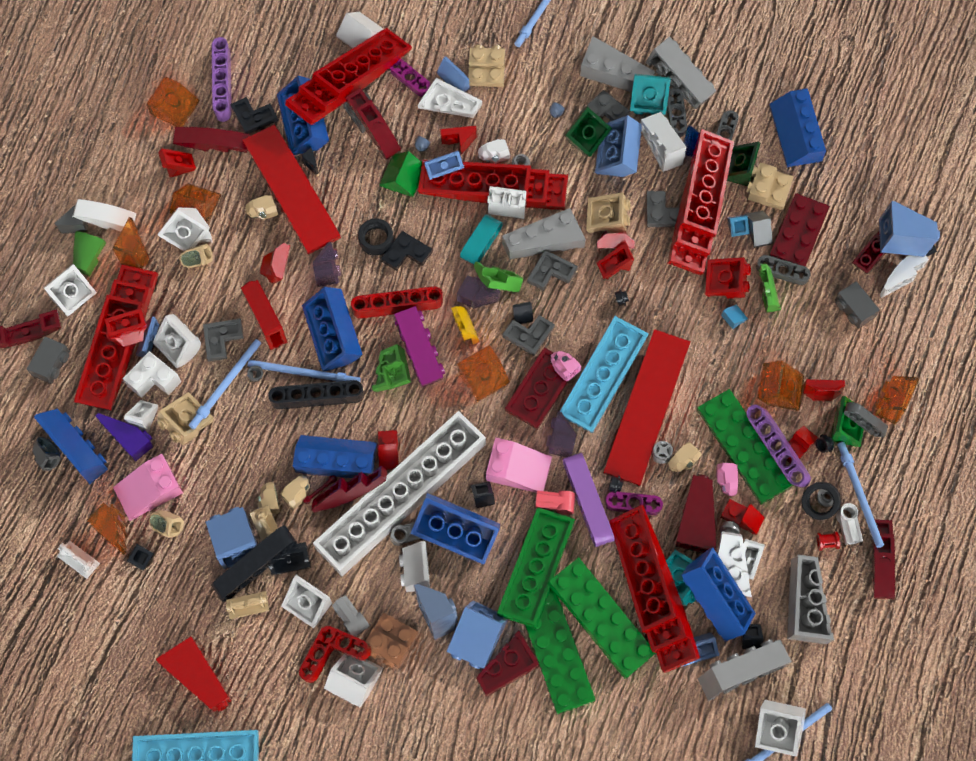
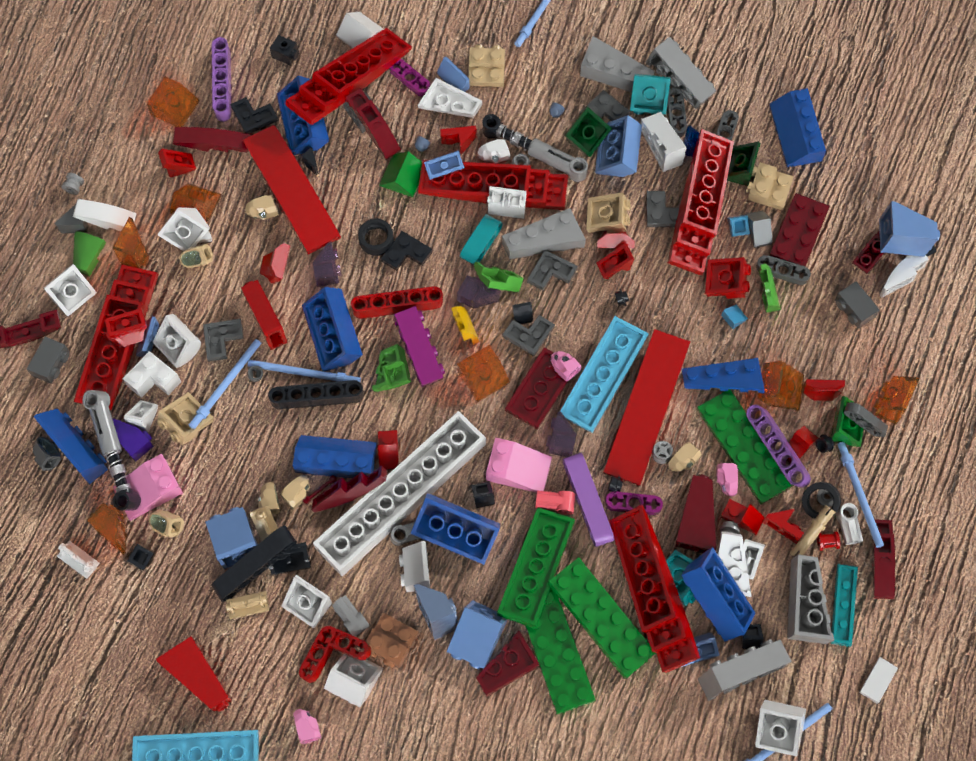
none -> light grey wheel [61,173,84,195]
none -> piece [82,390,141,511]
none -> black brick [270,35,299,66]
none -> bright pink rock [293,709,321,744]
none -> piece [482,114,588,182]
none -> blue wing [682,358,765,393]
none -> red slope [763,509,804,544]
none -> tan pin [790,505,836,556]
none -> teal tile [830,564,858,647]
none -> white tile [859,657,898,704]

